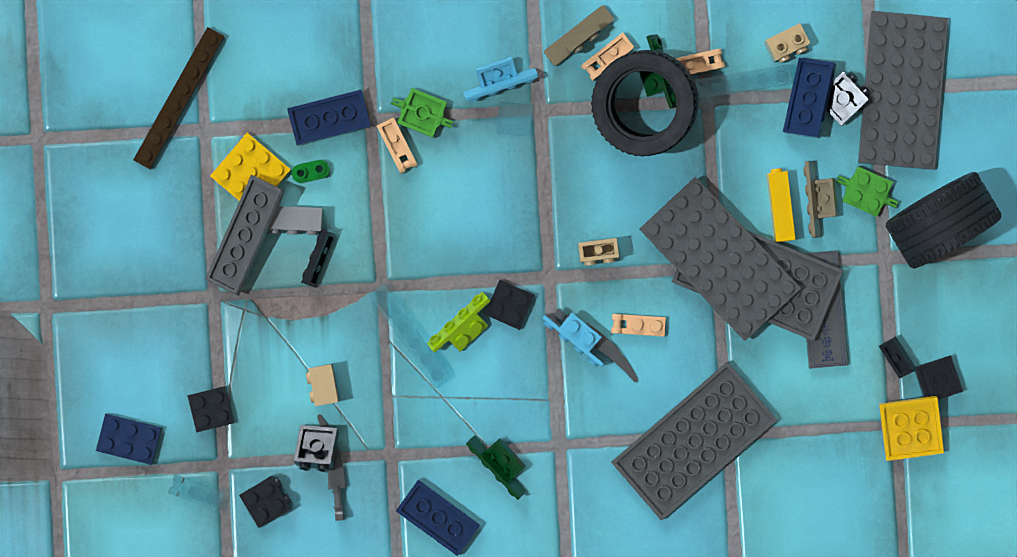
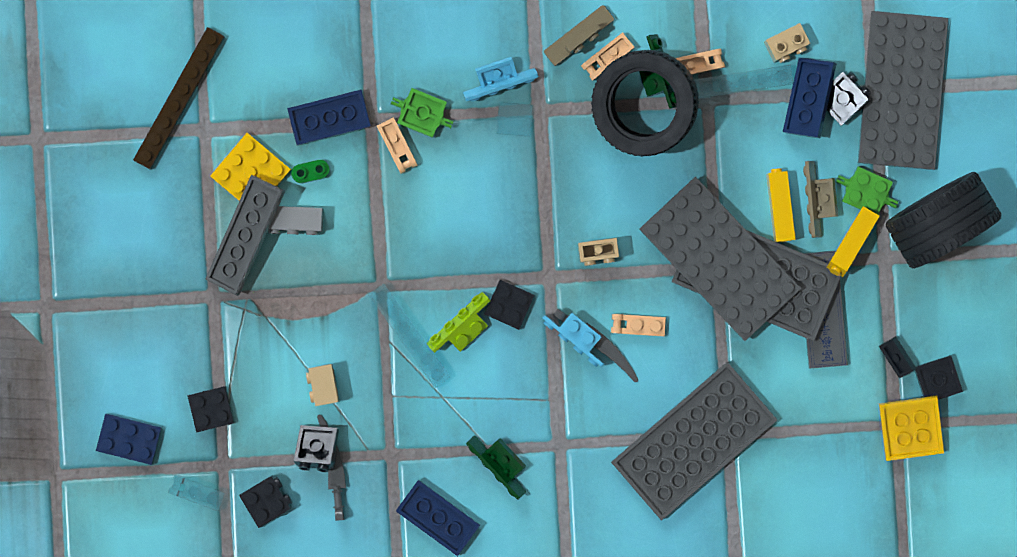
black plate [301,229,336,288] -> none
none -> yellow brick [826,206,879,277]

